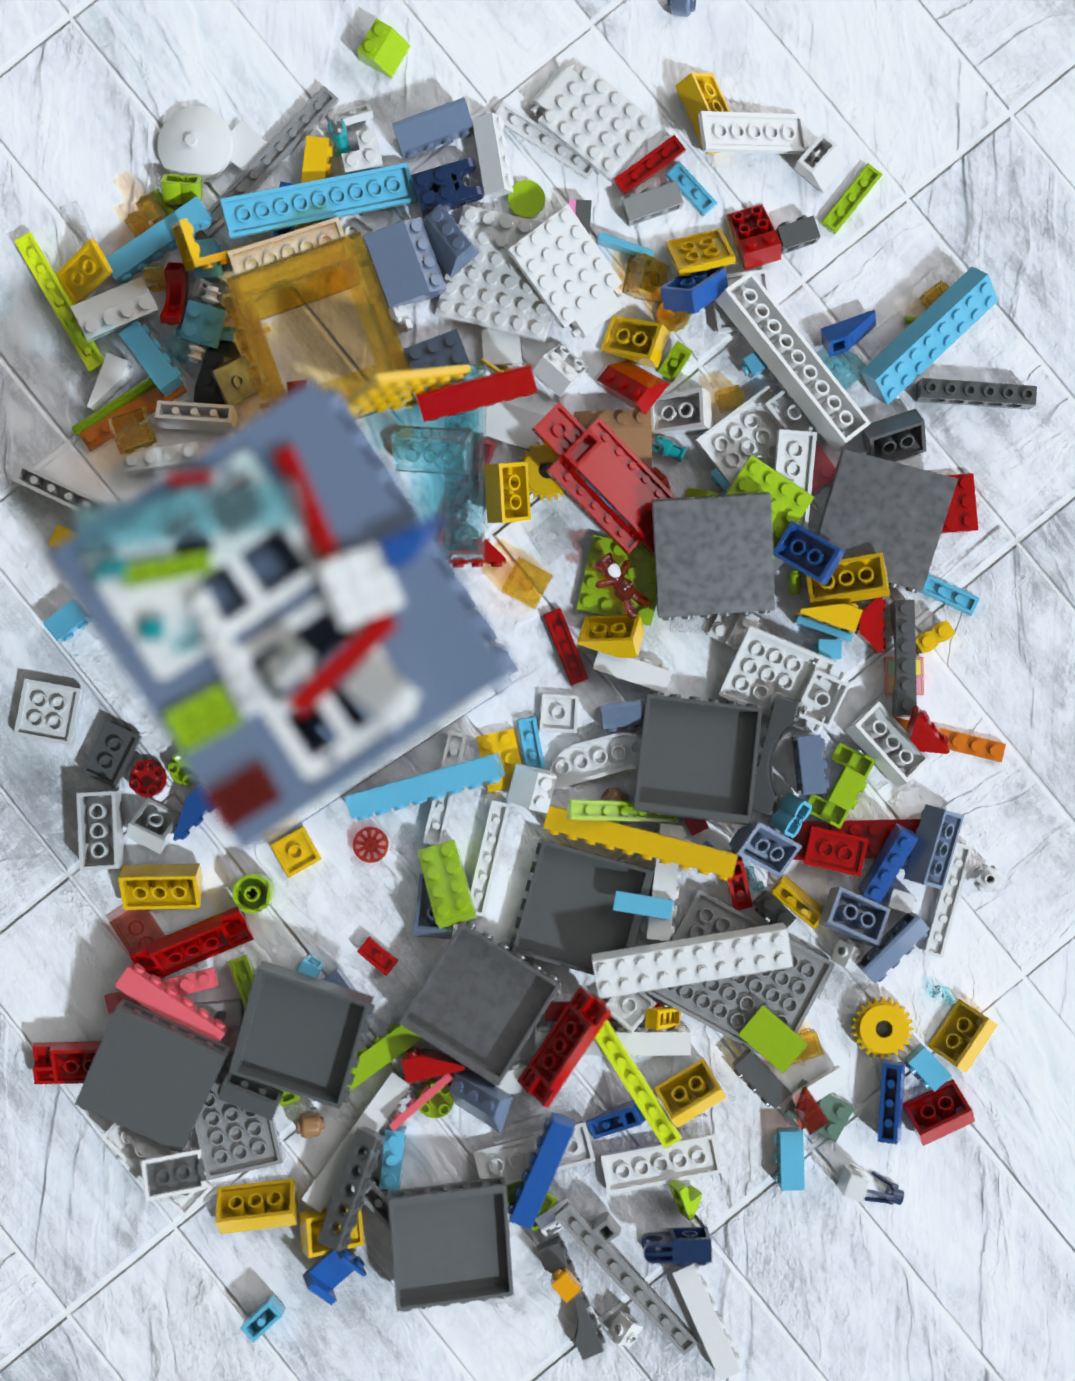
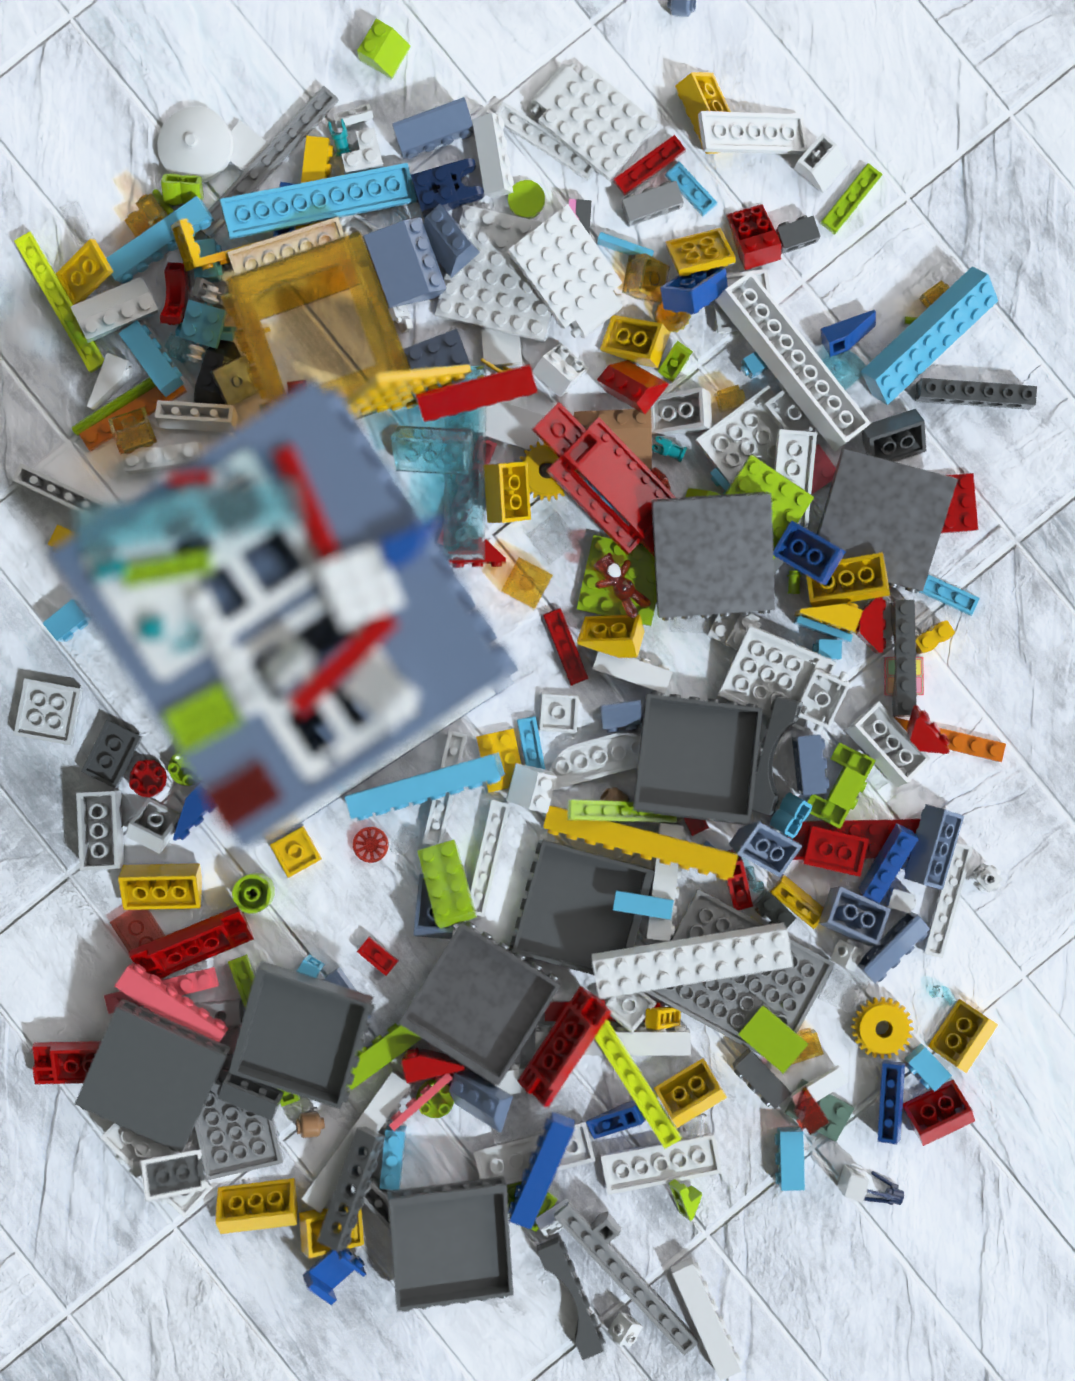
clear yellow piece [143,265,166,292] -> none
medium azure brick [240,1294,286,1343] -> none
light orange brick [551,1266,581,1304] -> none
dark blue brick [641,1227,712,1266] -> none

